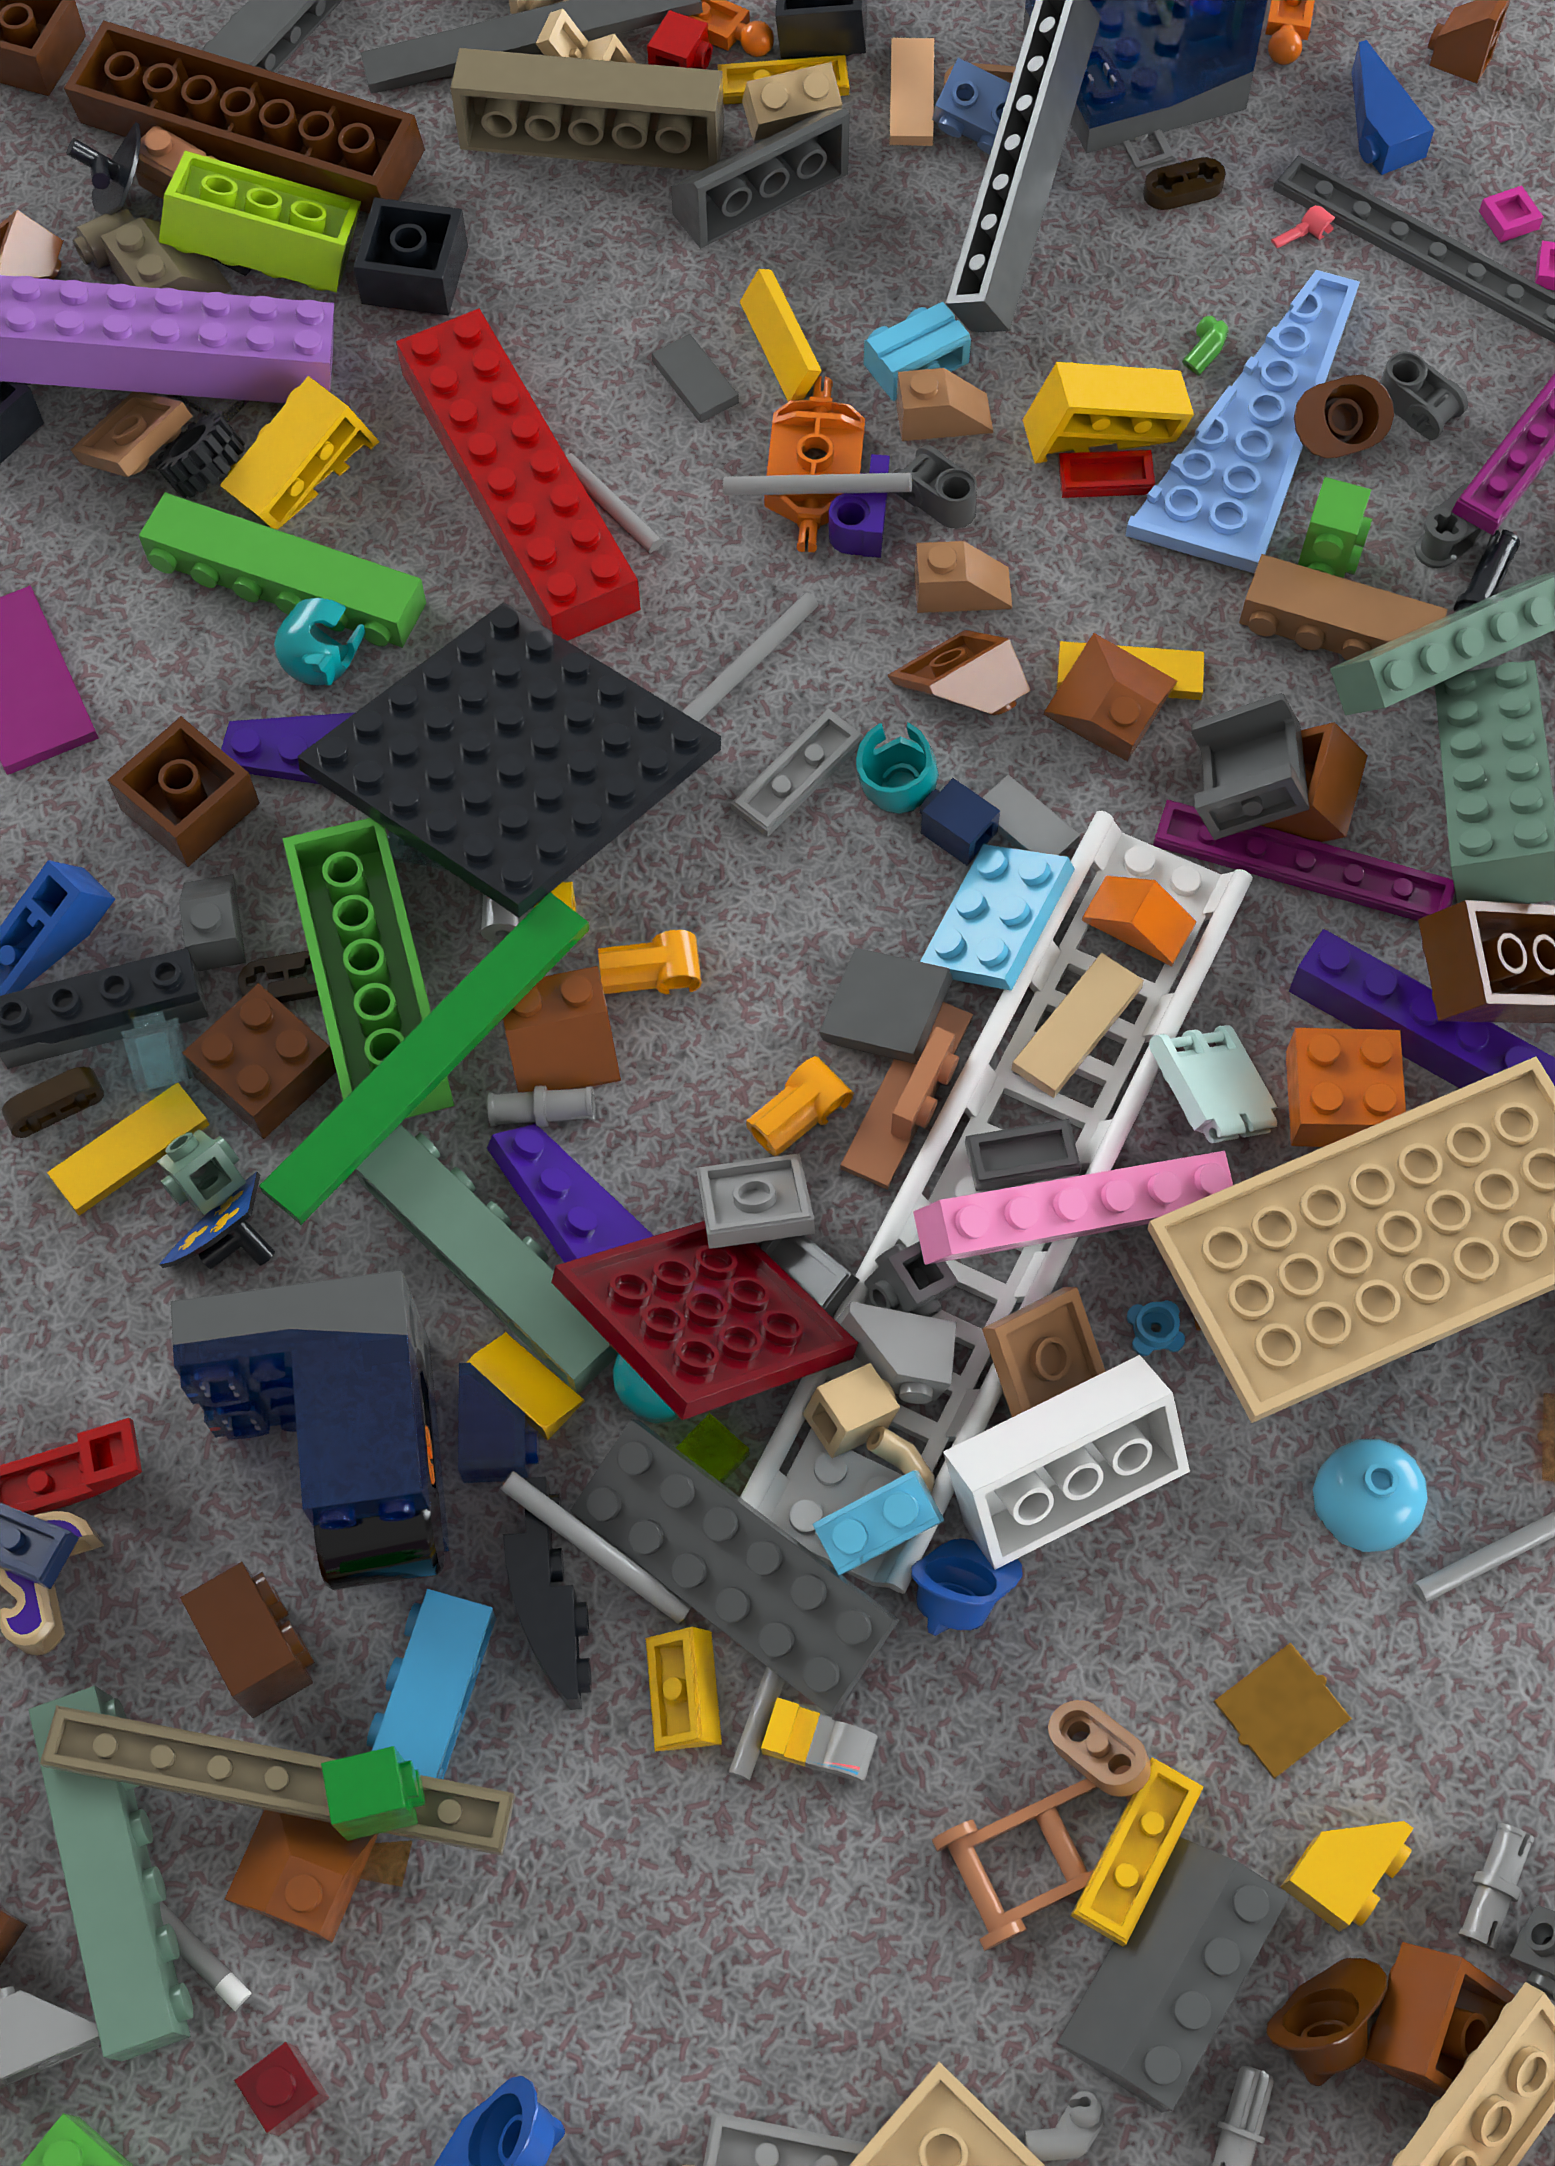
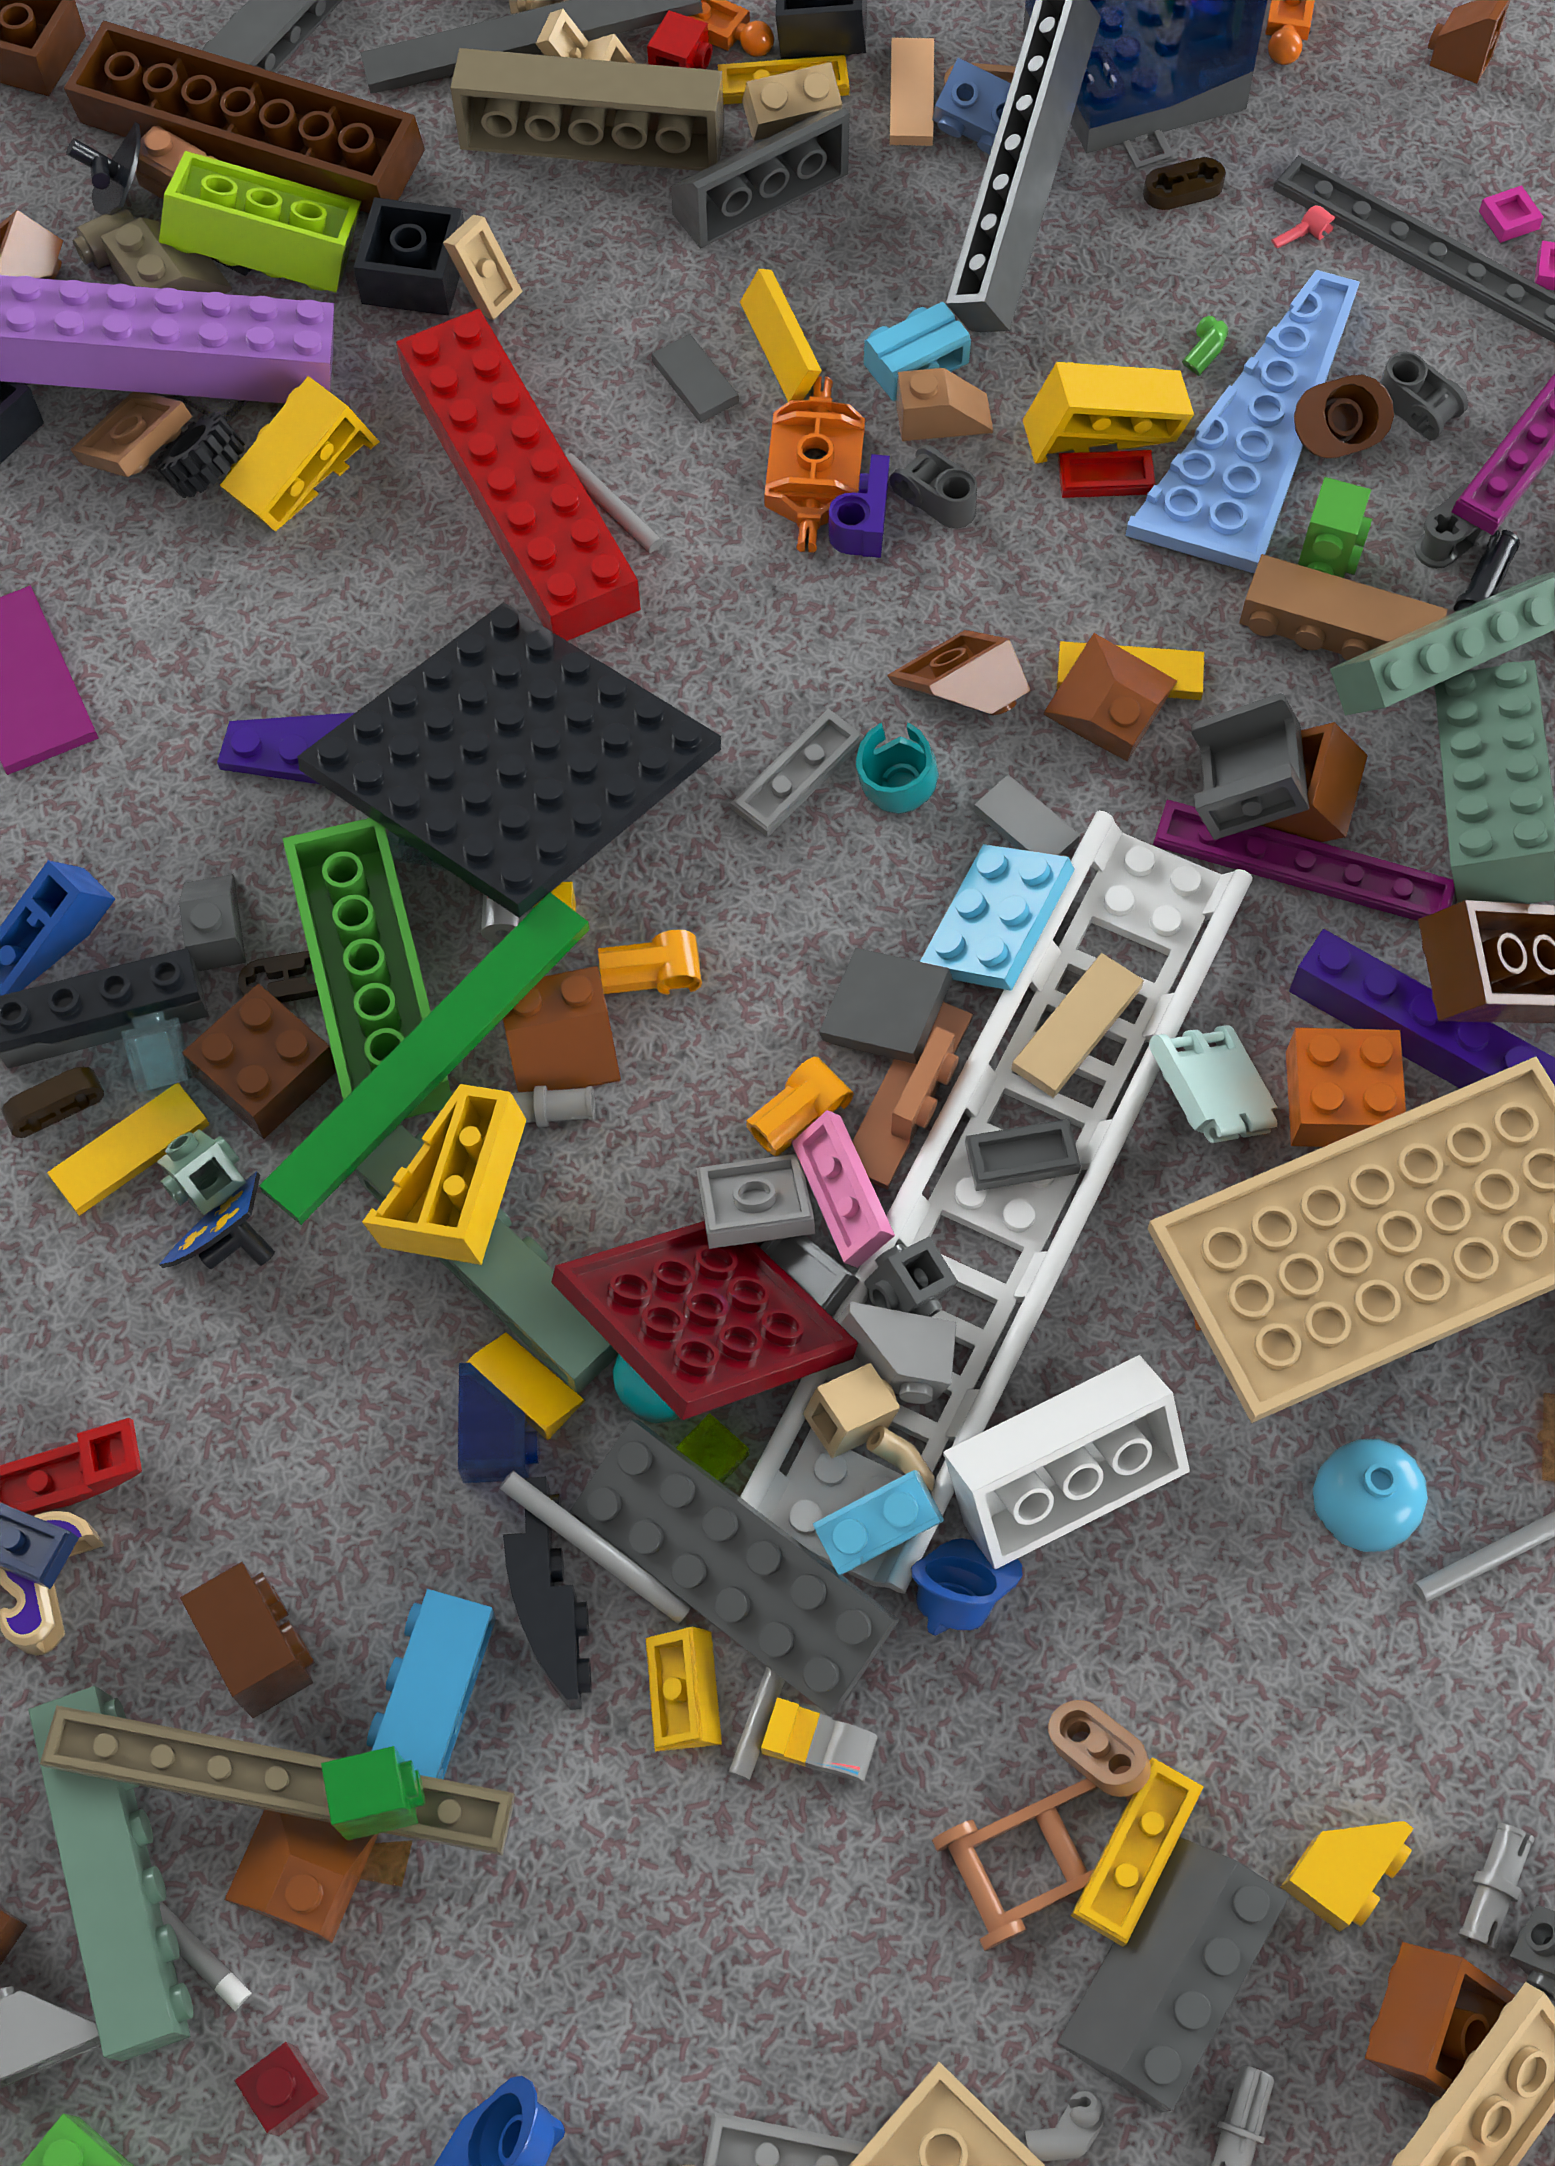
reddish brown brick [107,716,260,867] -> none
bright green brick [139,492,426,648] -> none
clear blue piece [171,1270,450,1591] -> none
teal helmet [274,598,366,686] -> none
dark purple wing [487,1124,654,1263] -> none
light grey bar [682,593,818,722] -> none
light grey bar [723,473,912,496] -> none
bright pink brick [913,1151,1233,1265] -> none
medium nougat slope [914,541,1012,613] -> none
dark blue brick [920,778,1000,866] -> none
medium nougat plate [982,1287,1106,1417] -> none
orange slope [1082,876,1196,967] -> none
dark azure plate [1126,1300,1185,1356] -> none
pearl gold piece [1213,1642,1352,1779] -> none
reddish brown piece [1266,1958,1388,2086] -> none
blue slope [1352,40,1434,175] -> none
none -> yellow wedge [362,1084,526,1265]
none -> tan plate [443,215,523,320]
none -> bright pink plate [791,1110,895,1268]

